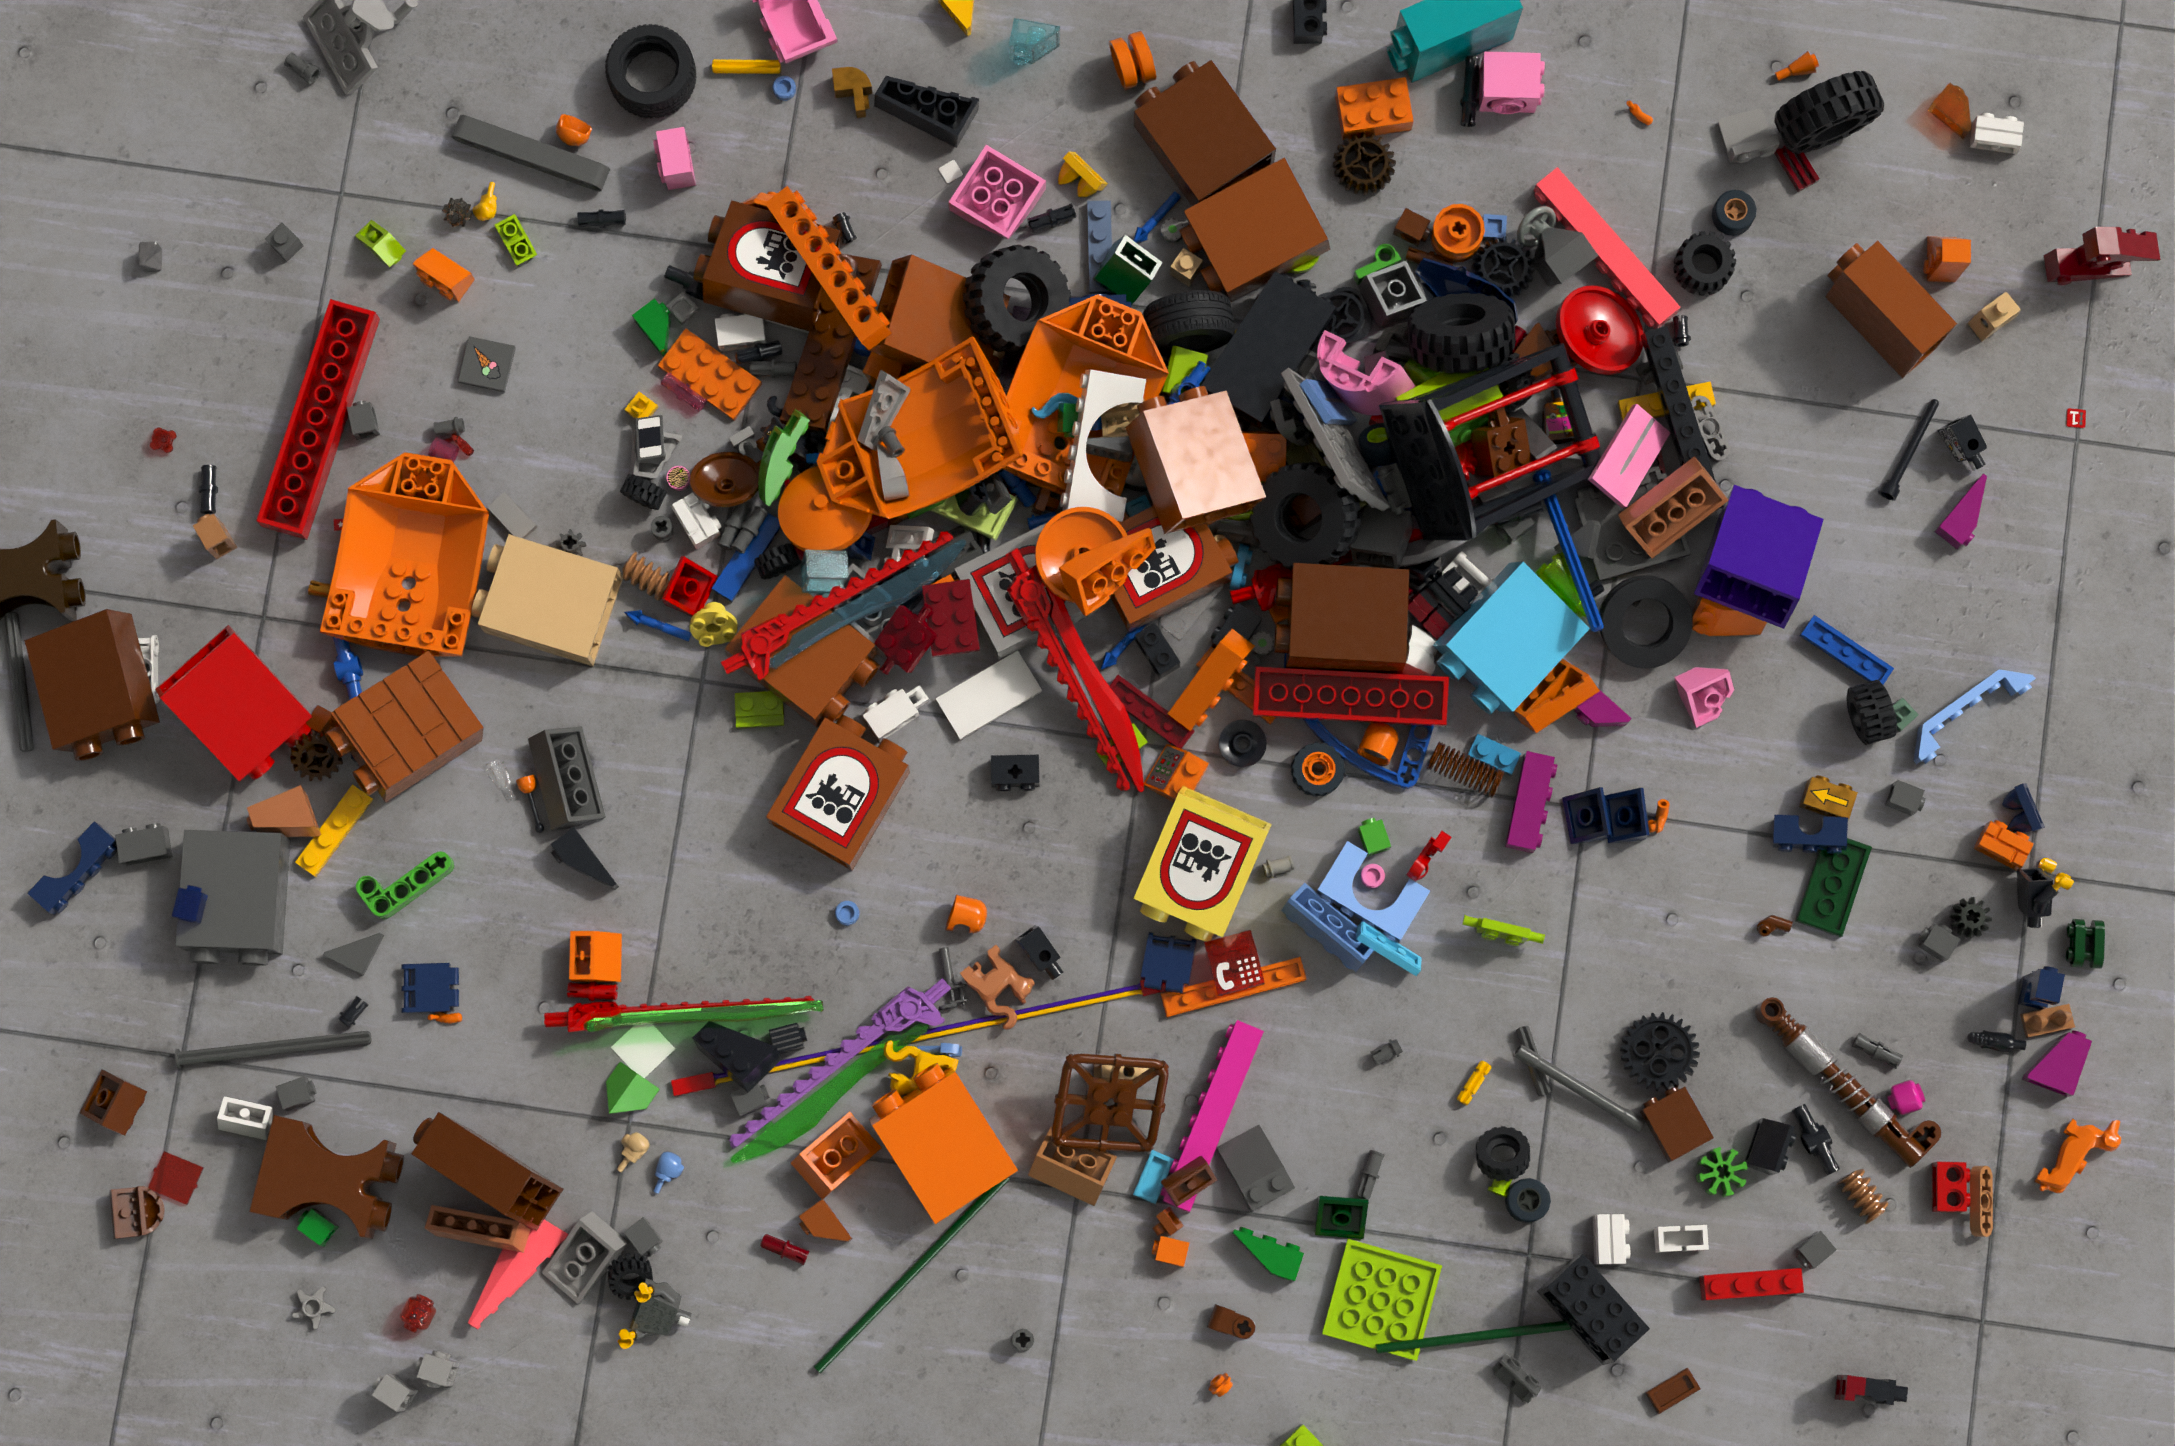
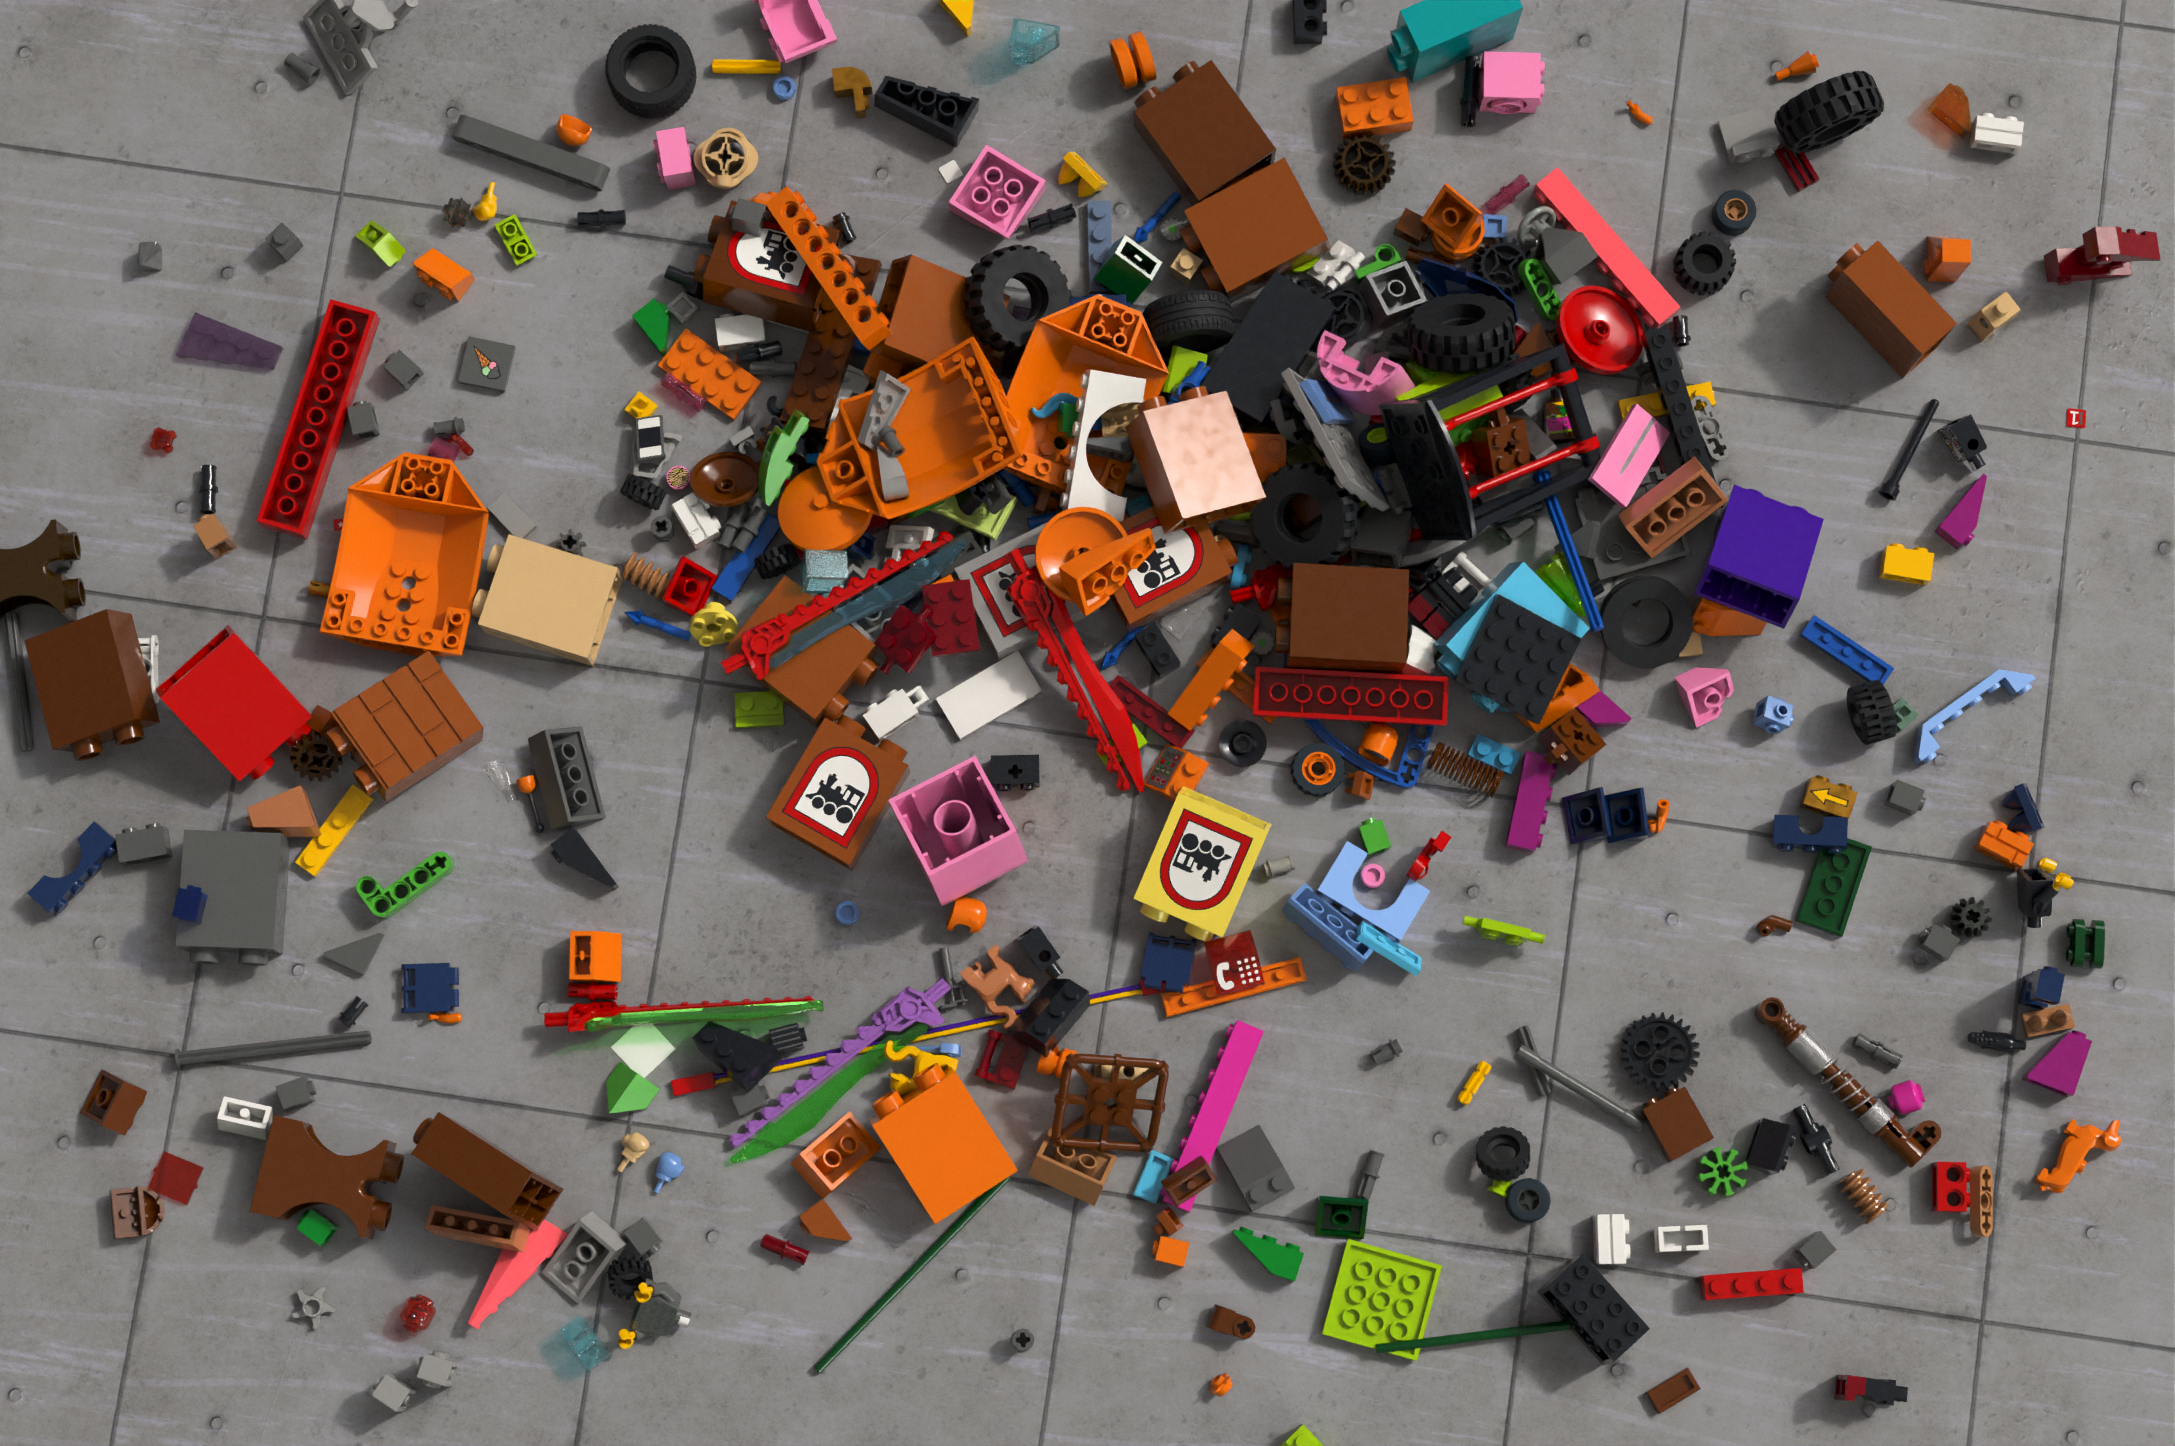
blue pin [333,637,363,700] -> none
dark grey hinge [1492,1354,1541,1403] -> none
none -> clear purple wing [176,312,283,370]
none -> dark grey brick [383,349,423,391]
none -> clear light blue brick [559,1315,612,1370]
none -> tan piece [694,128,759,190]
none -> dark grey brick [729,198,766,237]
none -> bright pink brick [888,756,1028,906]
none -> dark red plate [974,1029,1029,1089]
none -> black slope [1007,978,1090,1058]
none -> orange wheel [1036,1046,1077,1079]
none -> white plate [1307,240,1365,291]
none -> dark orange tile [1344,771,1375,800]
none -> orange slope [1421,183,1482,249]
none -> black plate [1454,594,1582,724]
none -> clear pink pin [1485,174,1530,215]
none -> bright green beam [1518,259,1561,320]
none -> reddish brown hinge [1537,708,1607,776]
none -> tan tile [1678,631,1703,658]
none -> medium blue brick [1753,696,1793,734]
none -> yellow brick [1878,543,1934,586]

